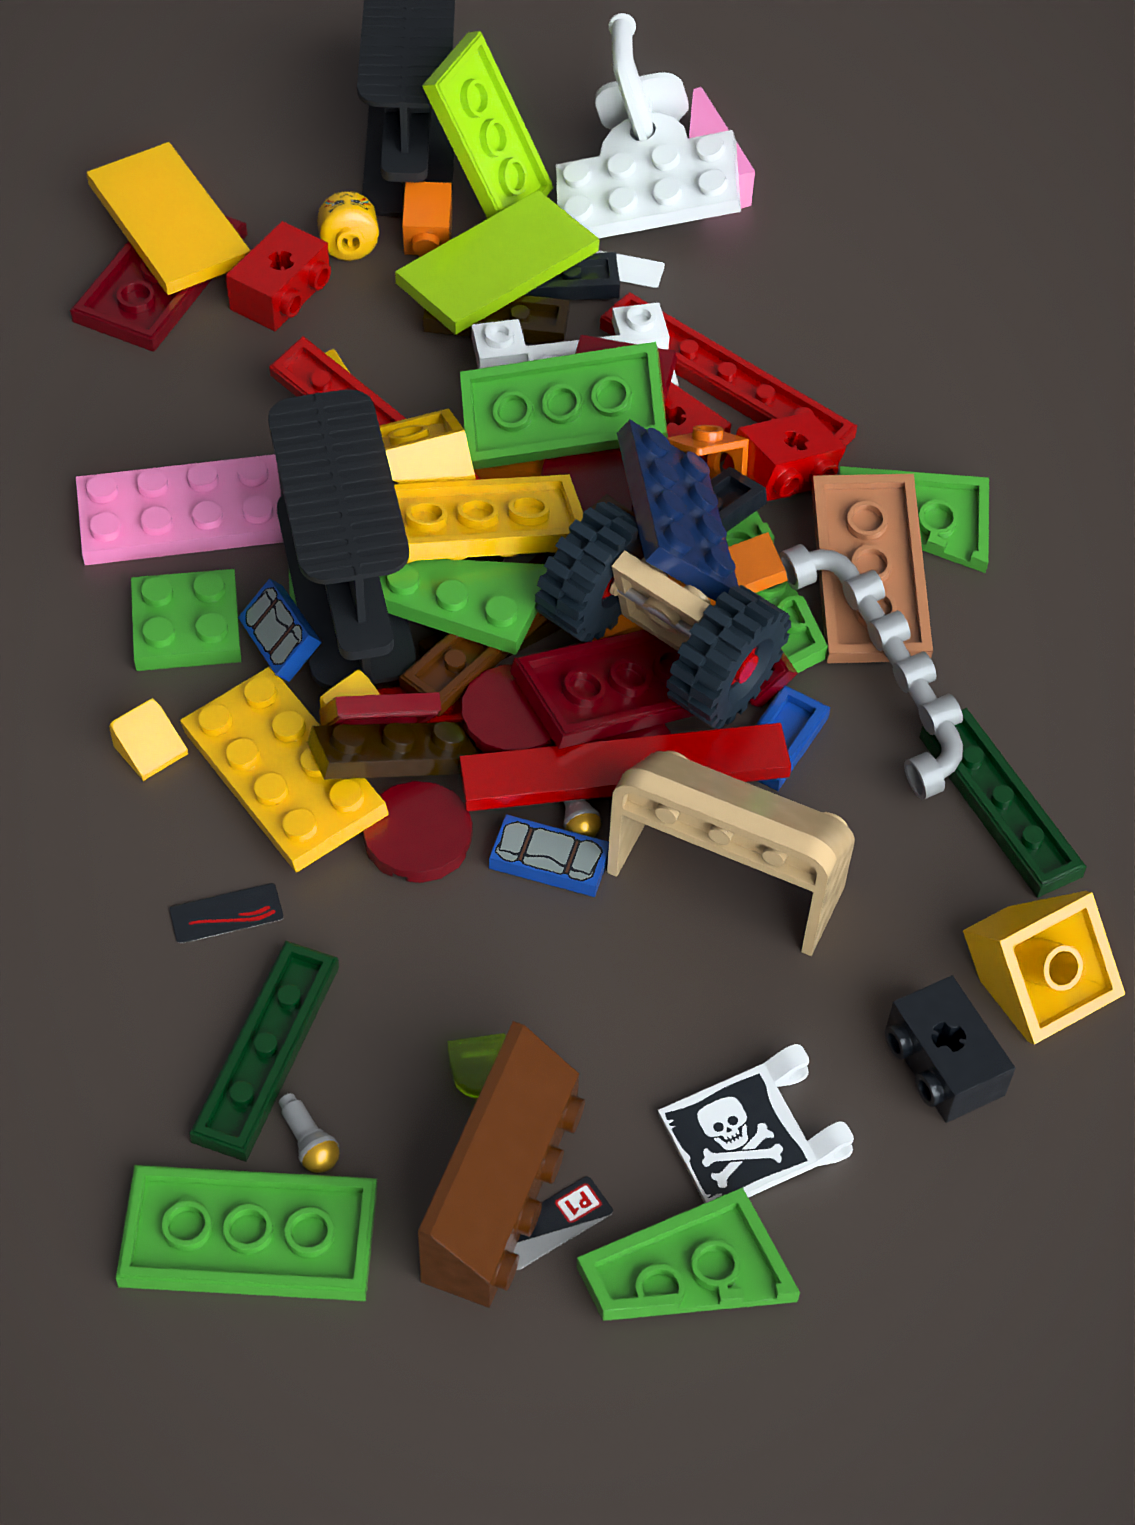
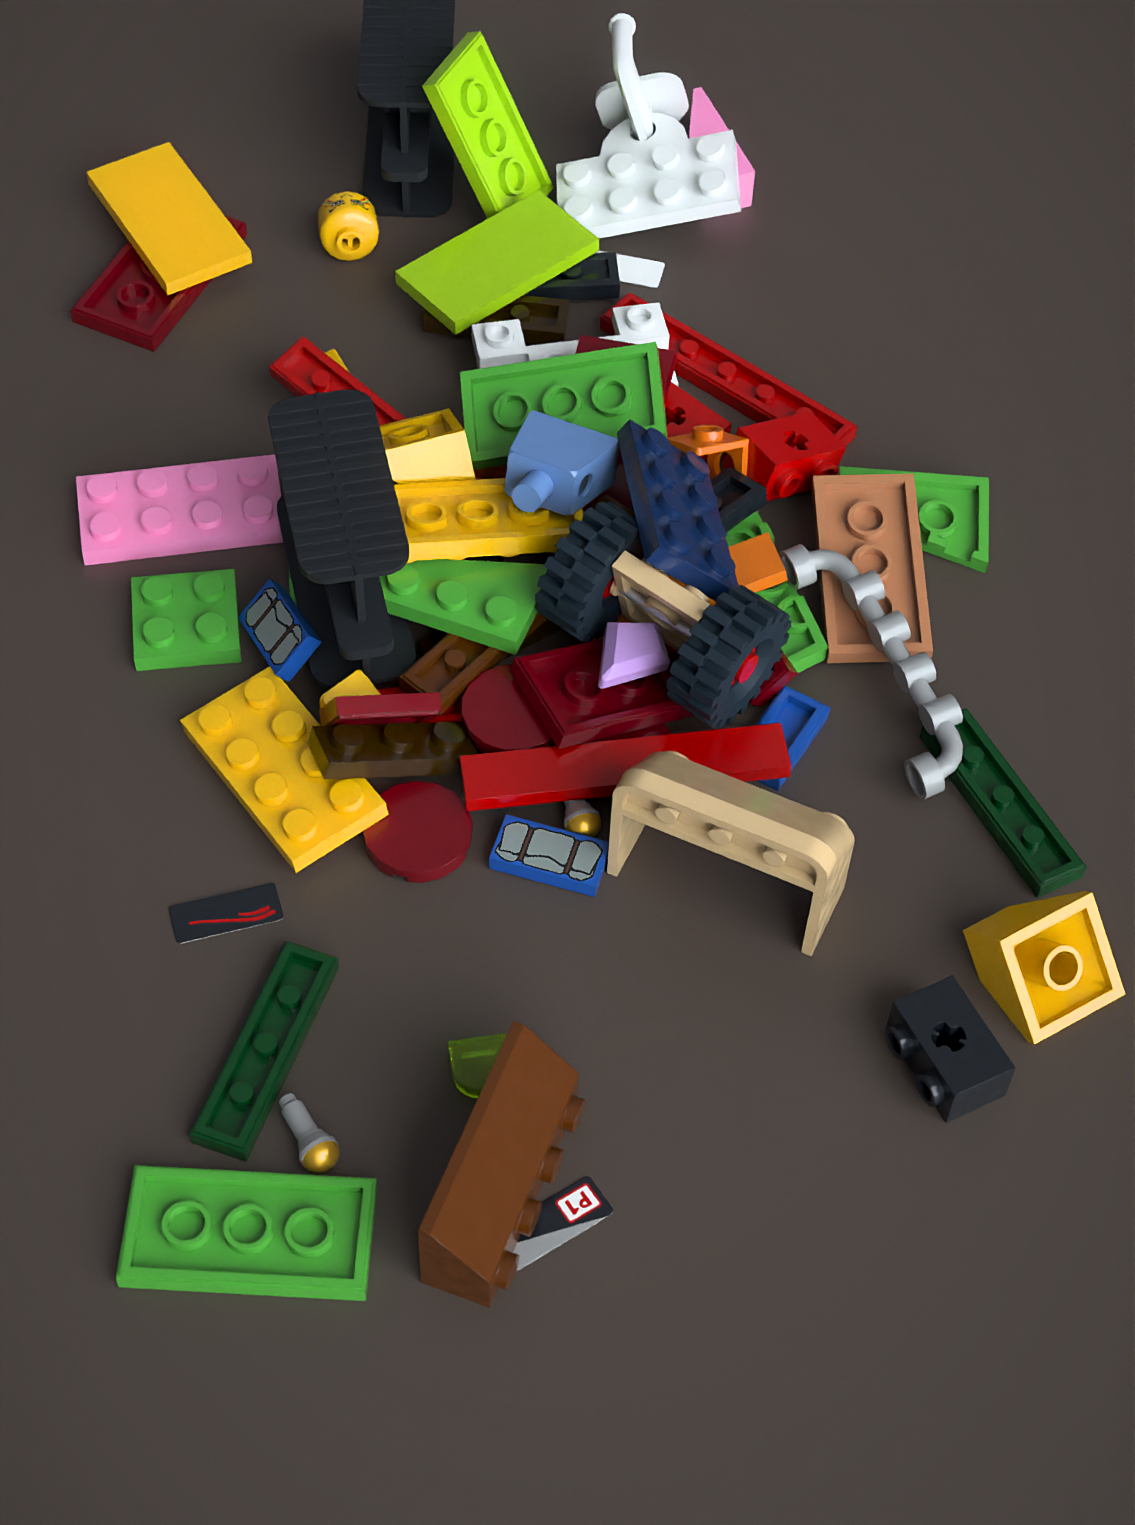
yellow slope [109,698,188,781] -> none
red brick [226,221,331,332] -> none
orange brick [402,182,453,256] -> none
bright green wing [576,1188,800,1321] -> none
flag [658,1044,854,1204] -> none
none -> medium blue torso [504,410,620,515]
none -> lavender piece [598,622,670,689]

